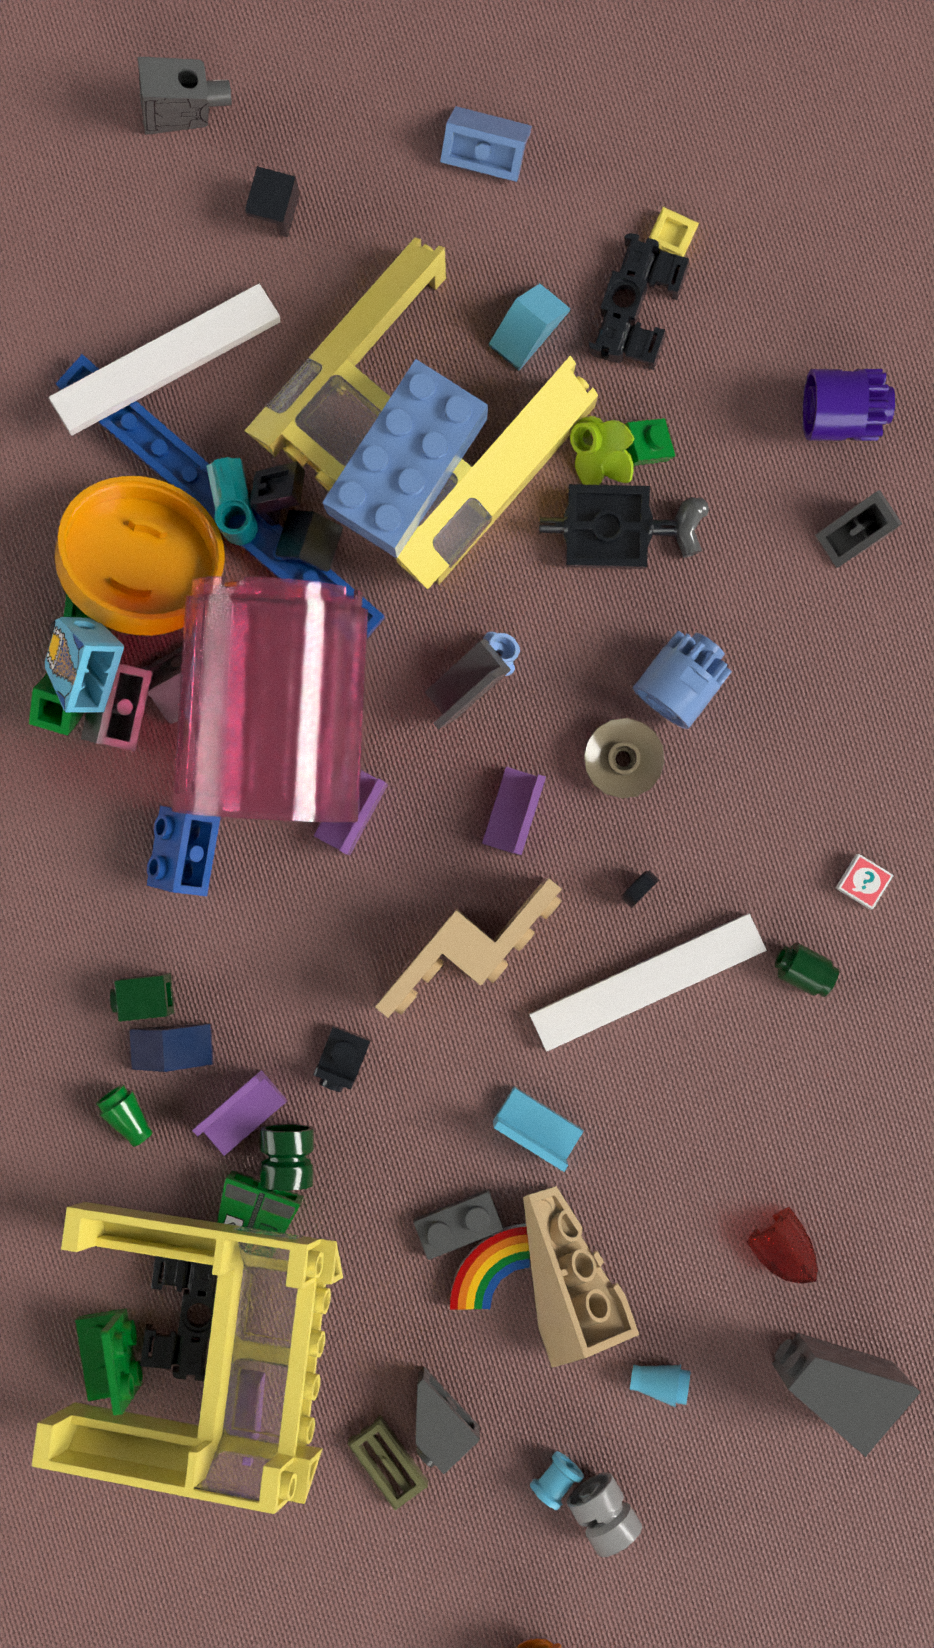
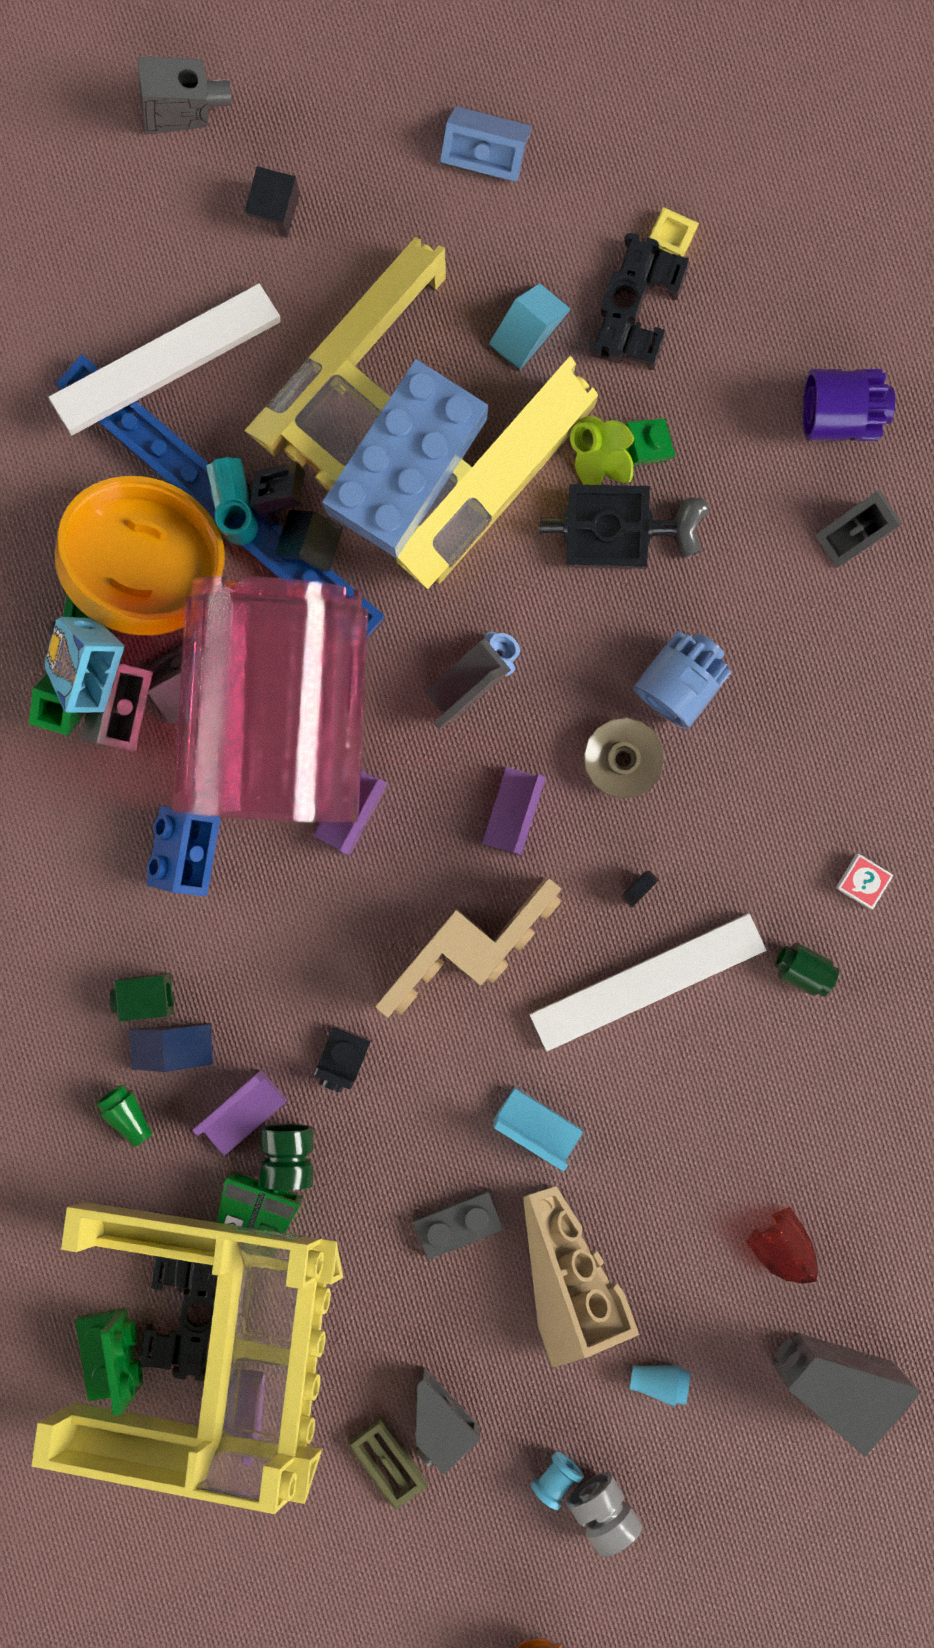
tile [450,1223,530,1310] -> none

